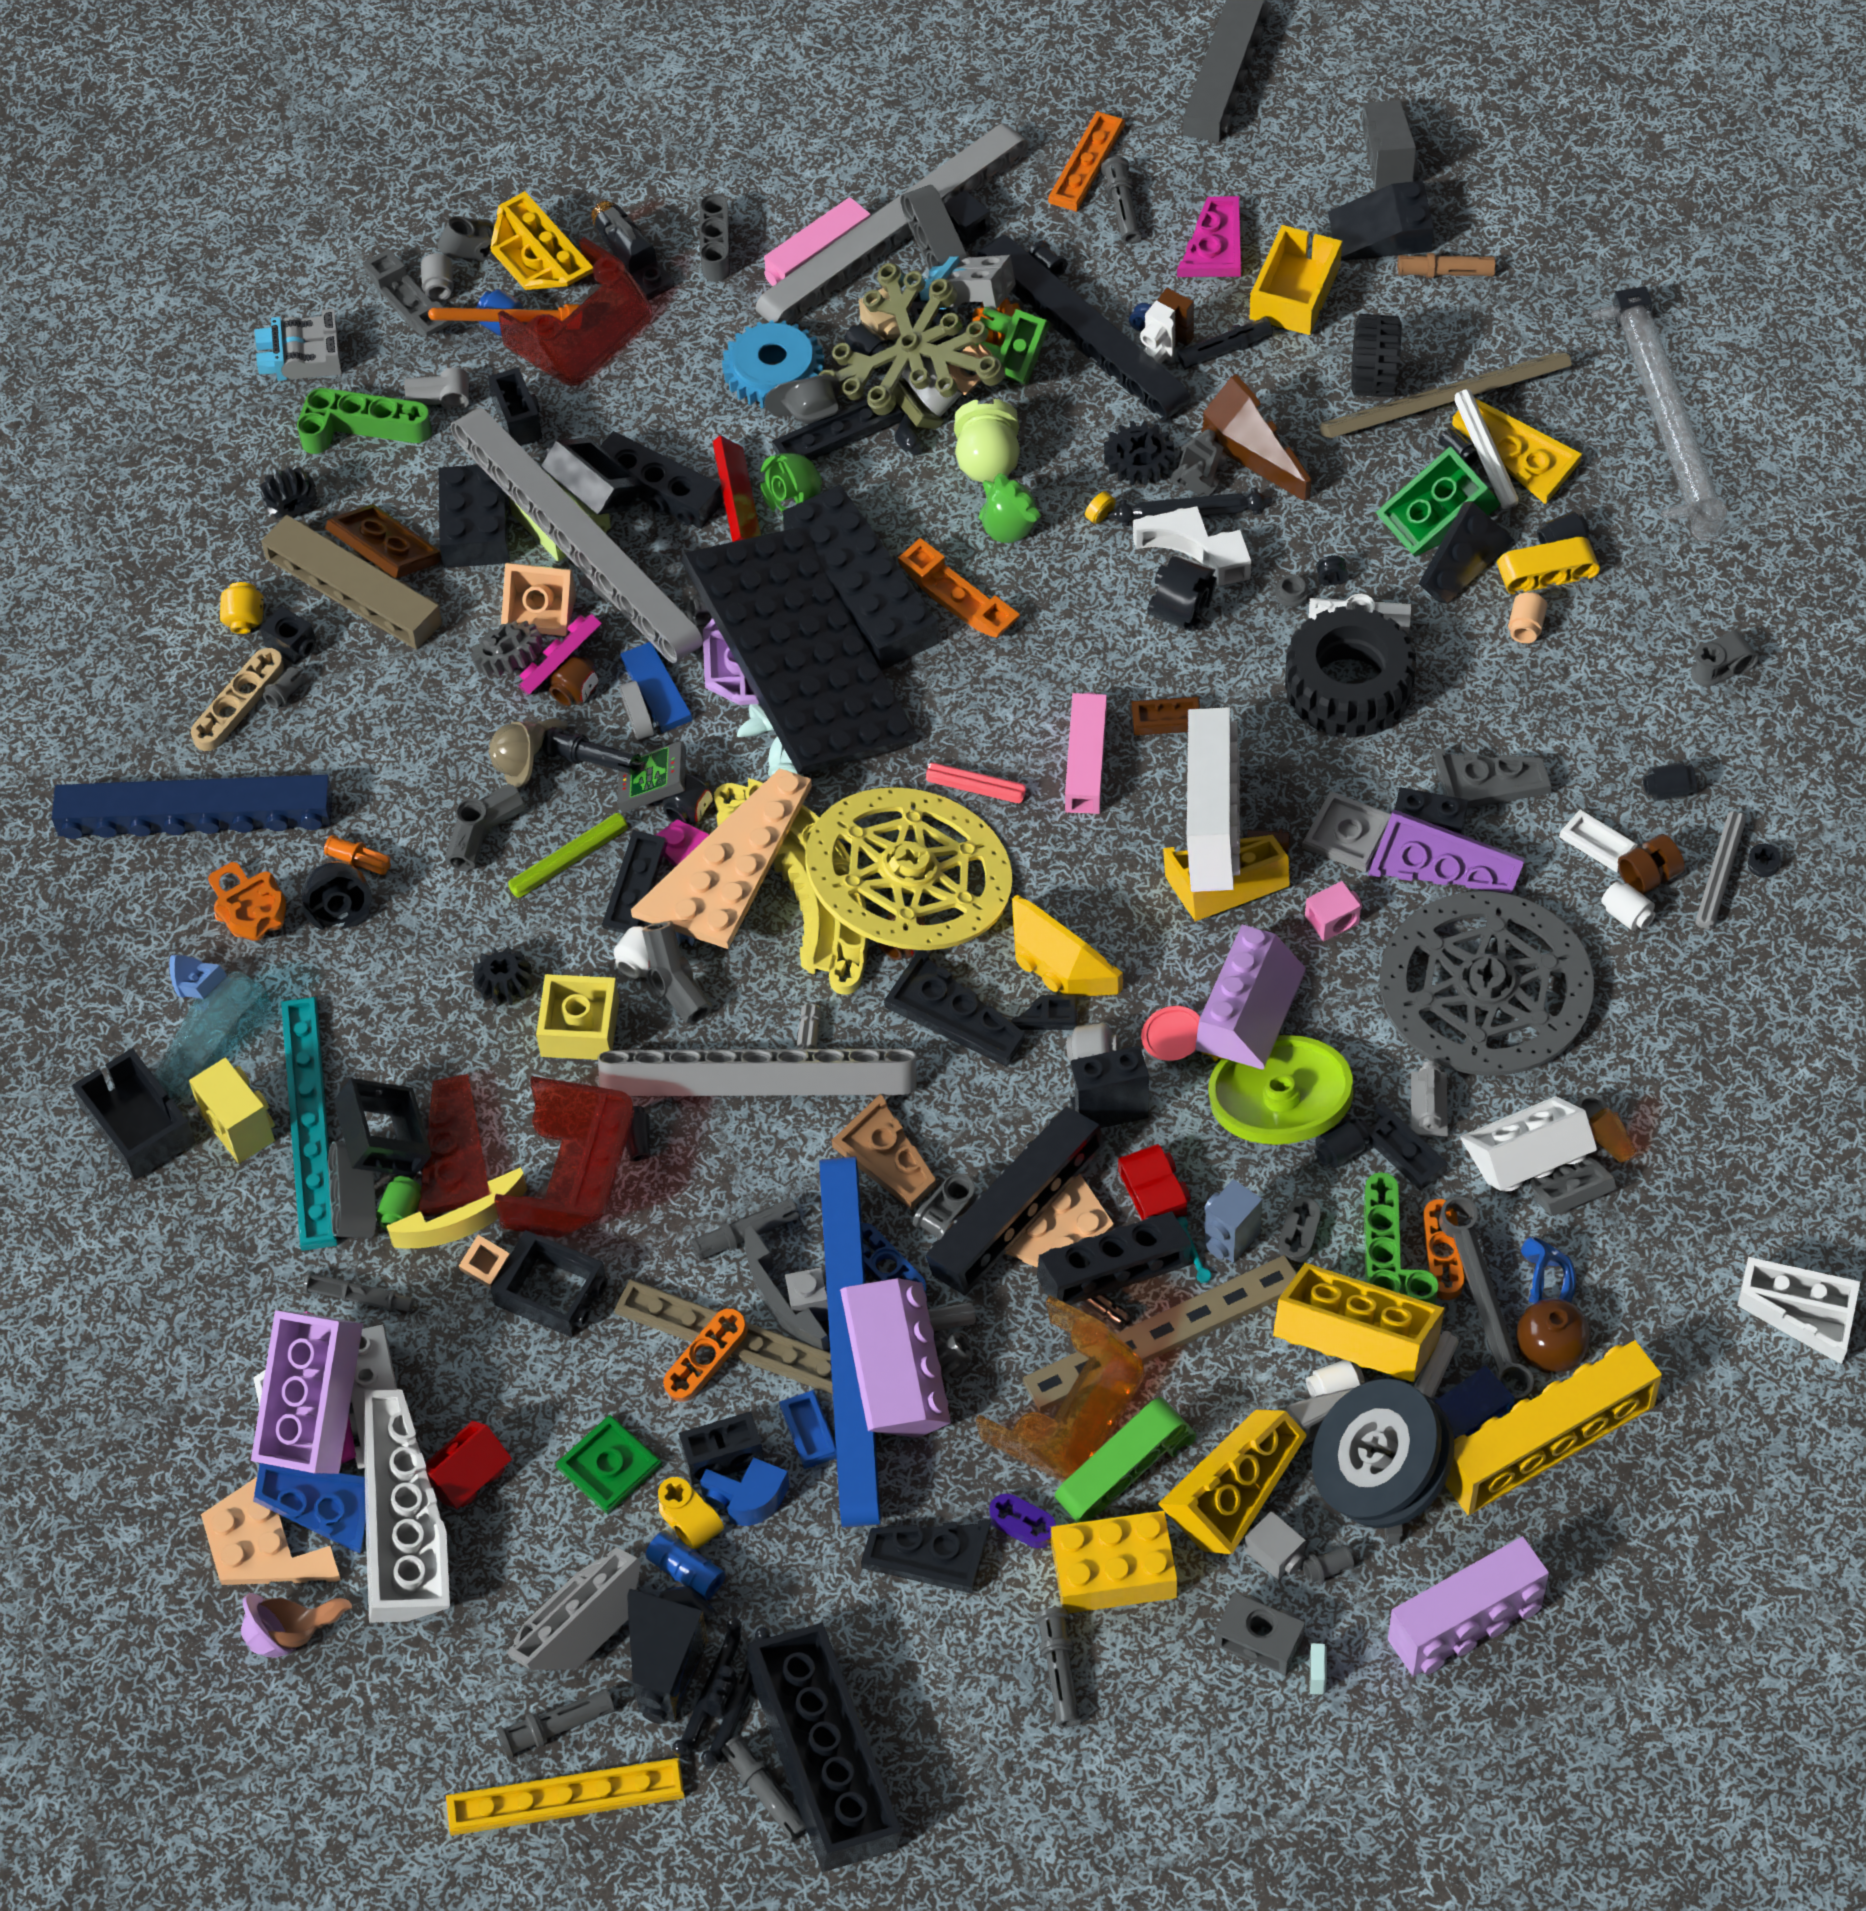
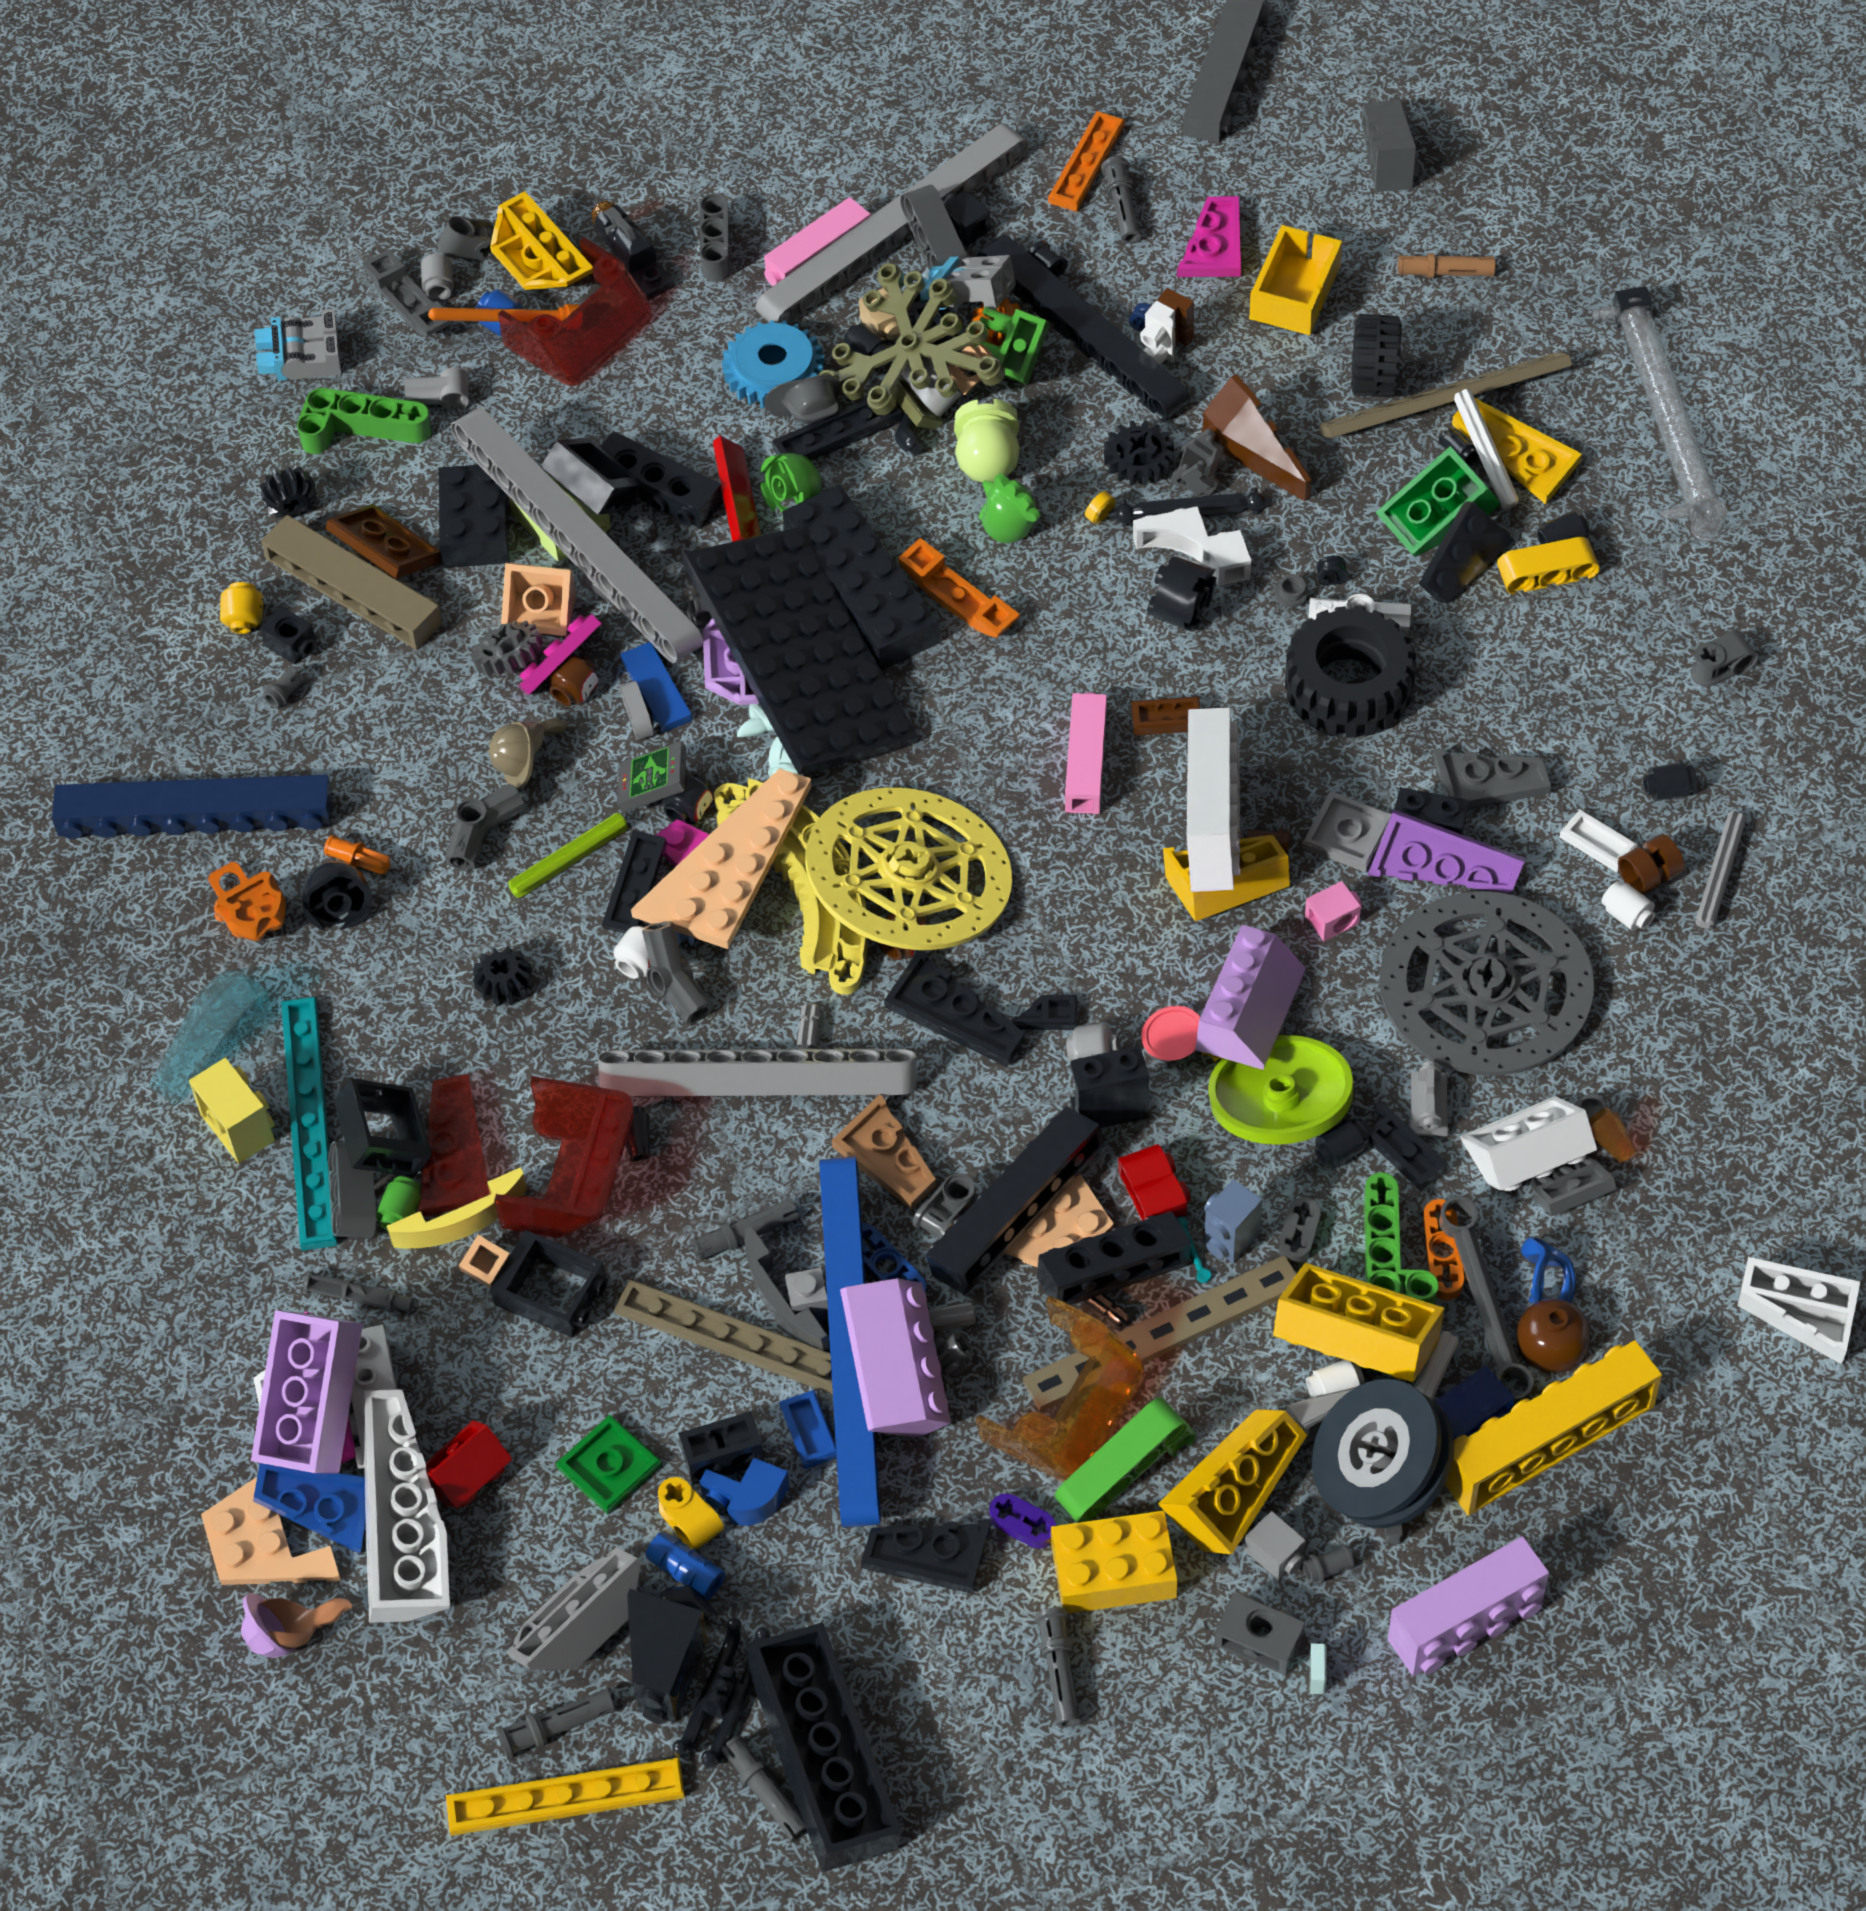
black piece [71,1048,196,1181] -> none
medium blue tile [169,955,227,999] -> none
tan beam [191,648,284,751] -> none
black brick [488,367,543,445] -> none
light yellow brick [536,974,619,1060] -> none
black pin [543,727,642,776] -> none
orange beam [663,1309,748,1402] -> none
coral axle [926,762,1026,804] -> none
yellow wedge [1012,895,1123,997] -> none
black pin [1177,316,1273,370] -> none
black slope [1328,181,1434,261] -> none
light nougat brick [1508,592,1547,643] -> none
black bush [1747,843,1781,878] -> none

